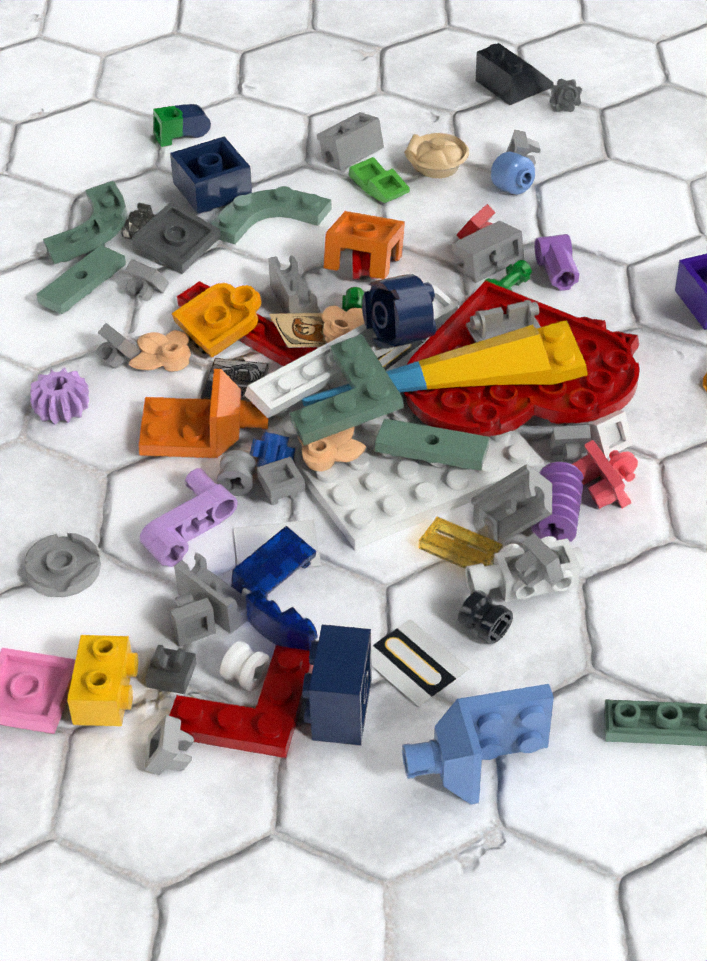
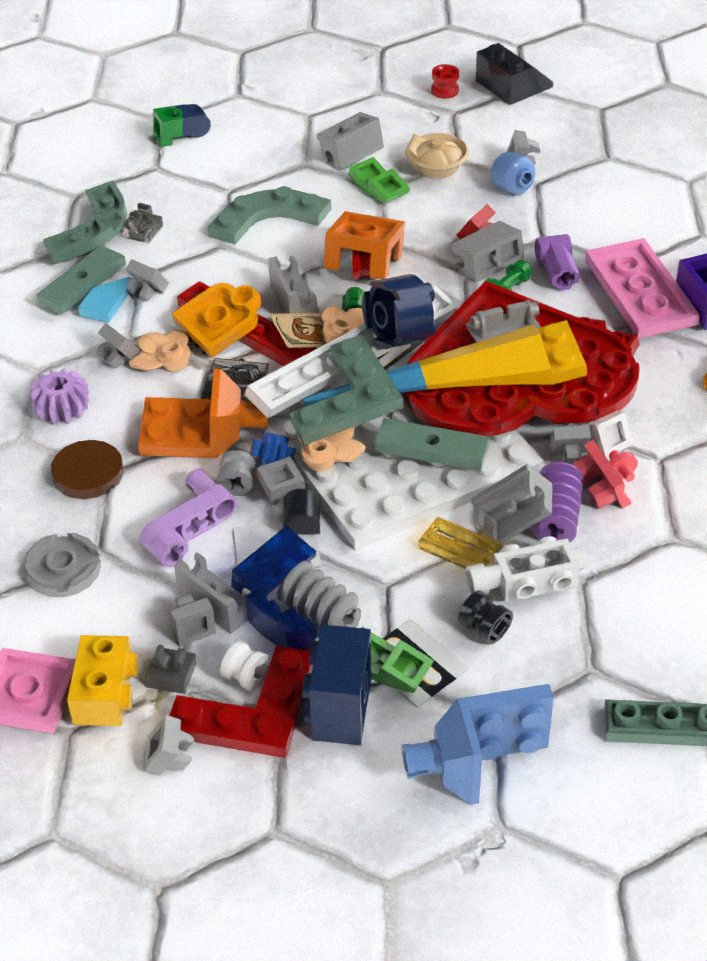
dark grey plate [132,201,220,274] -> none
dark blue brick [170,136,252,214] -> none
light grey tile [514,533,564,588] -> none
dark grey plant [549,78,582,112] -> none
none -> reddish brown tile [51,440,124,499]
none -> medium azure tile [78,277,132,322]
none -> light grey piece [277,561,361,630]
none -> black brick [283,489,320,534]
none -> bright green slope [362,626,434,693]
none -> red wheel [431,64,459,99]
none -> bright pink plate [585,238,700,339]

